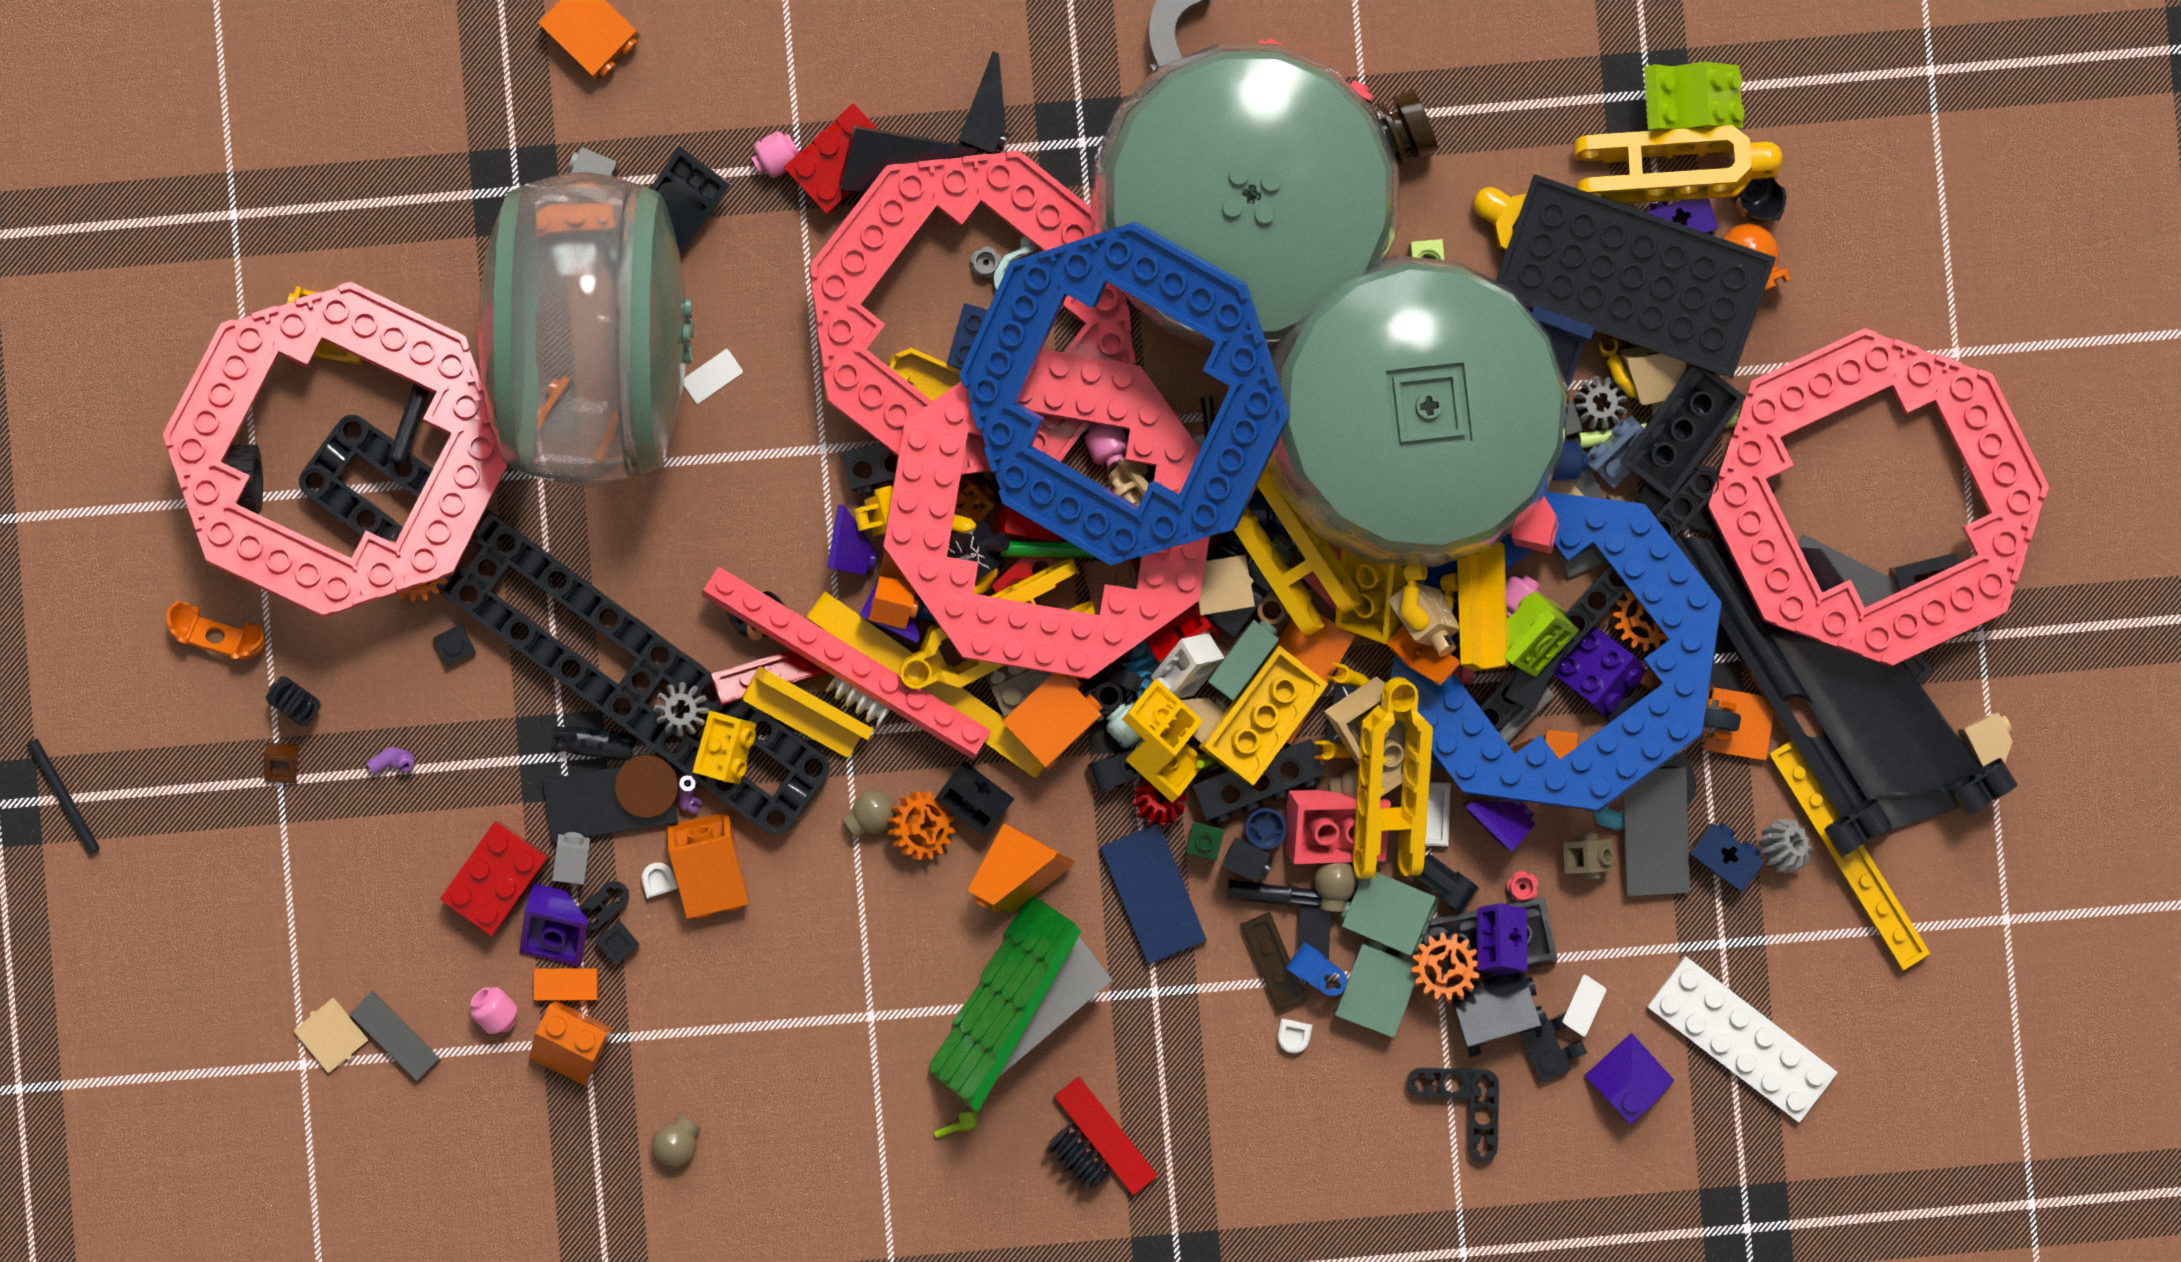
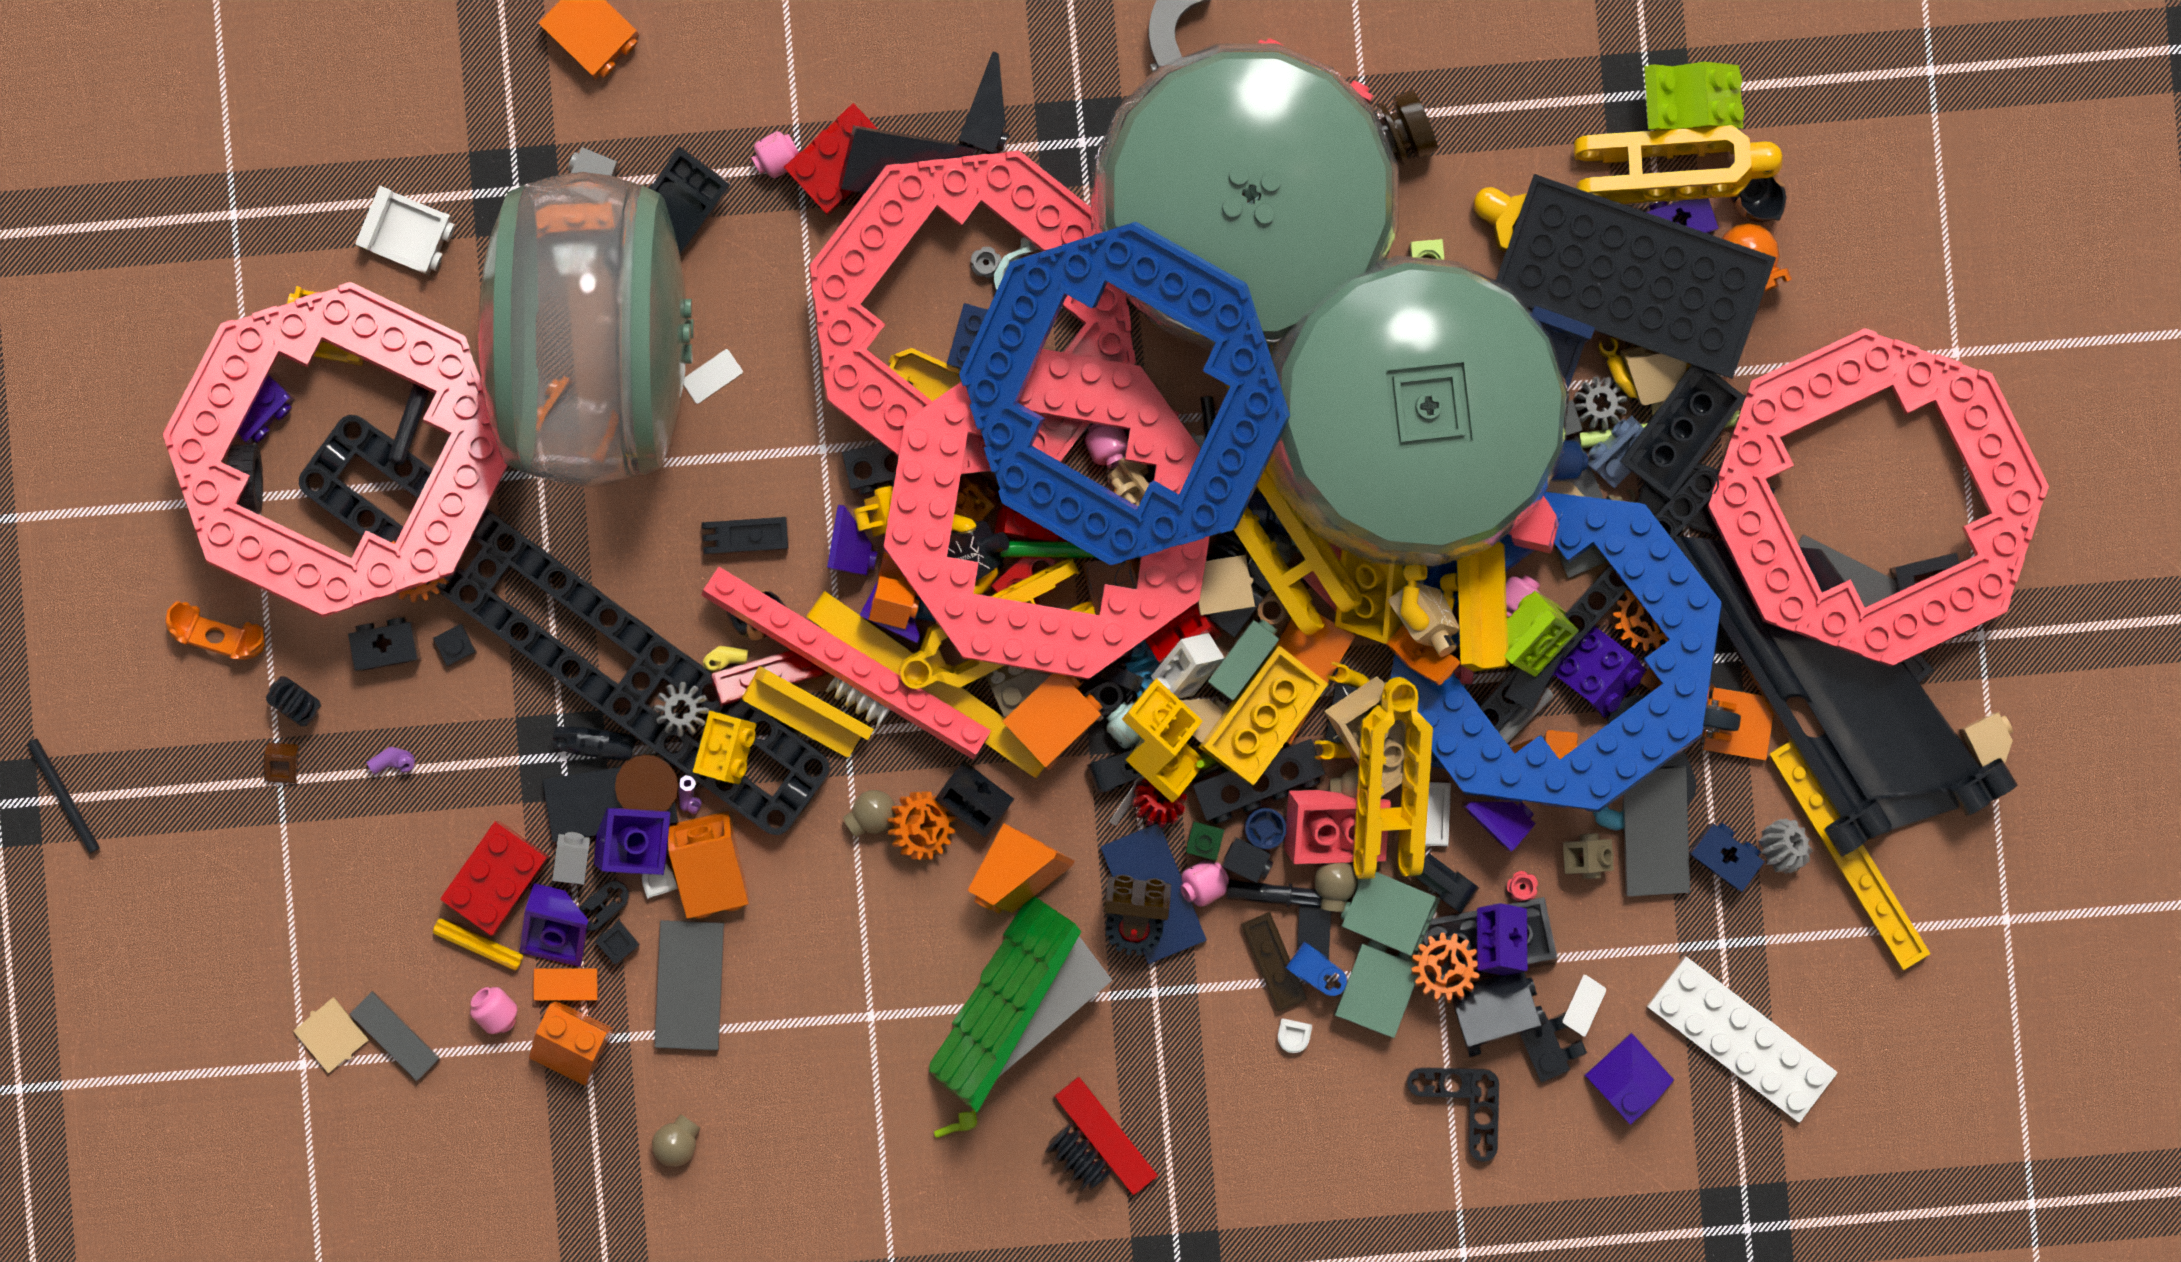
none -> dark purple bracket [238,374,295,444]
none -> black brick [348,617,421,671]
none -> white panel [355,185,455,276]
none -> yellow axle [433,919,523,970]
none -> dark purple slope [594,808,671,875]
none -> dark grey tile [655,920,724,1050]
none -> black hinge [701,517,789,554]
none -> light yellow arm [703,646,748,673]
none -> dark brown plate [1104,875,1171,956]
none -> white sticker [1109,776,1145,826]
none -> bright pink head [1180,860,1229,907]

